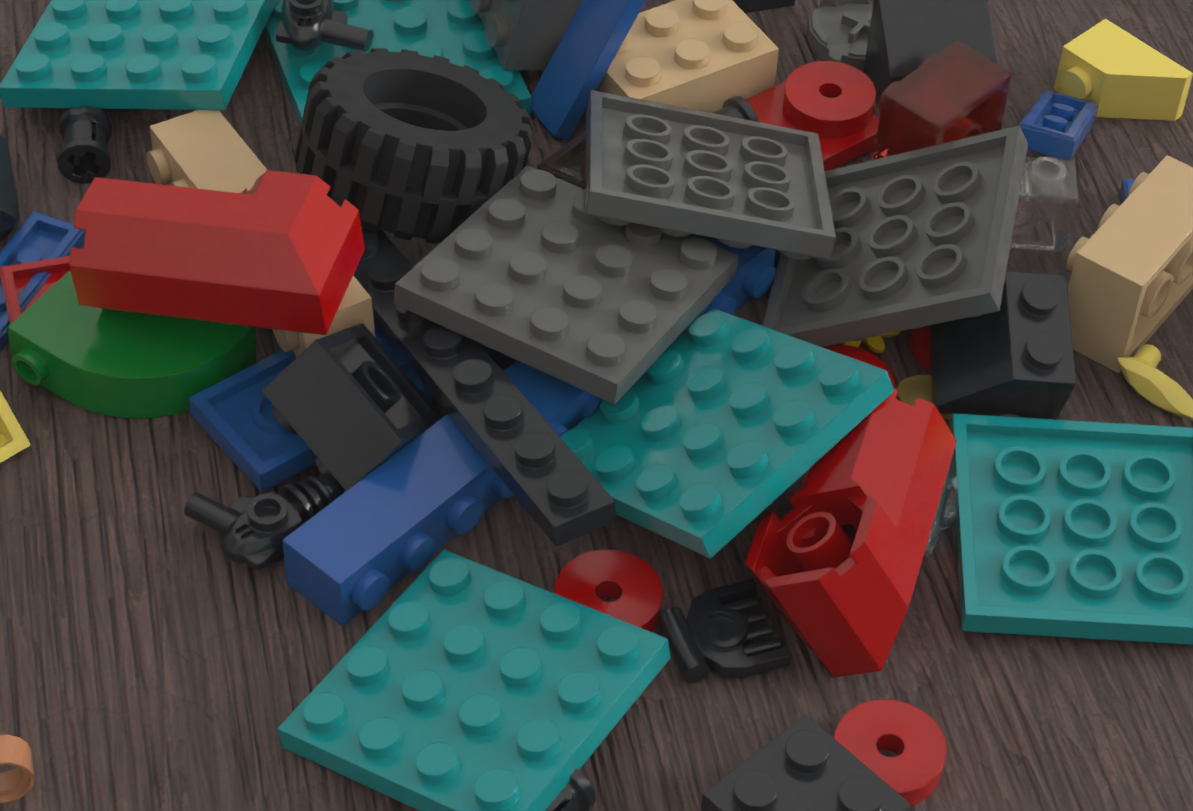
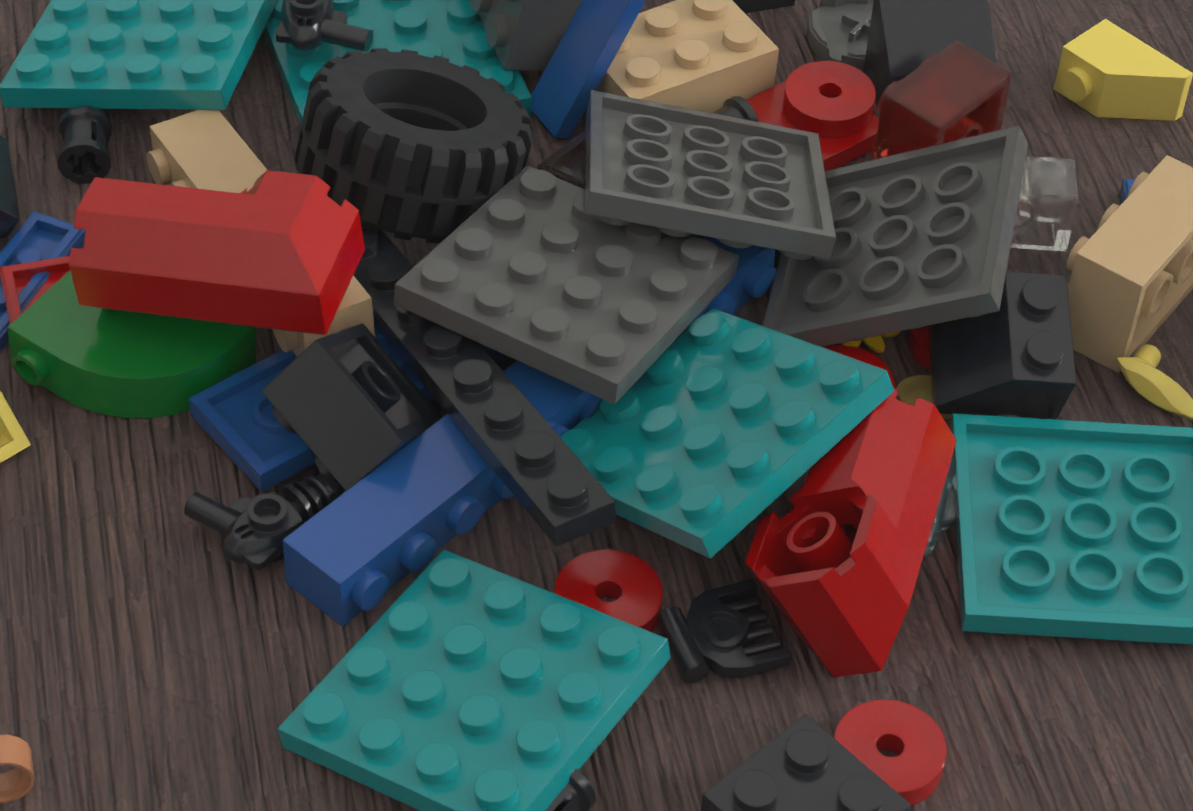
blue tile [1018,90,1098,161] -> none

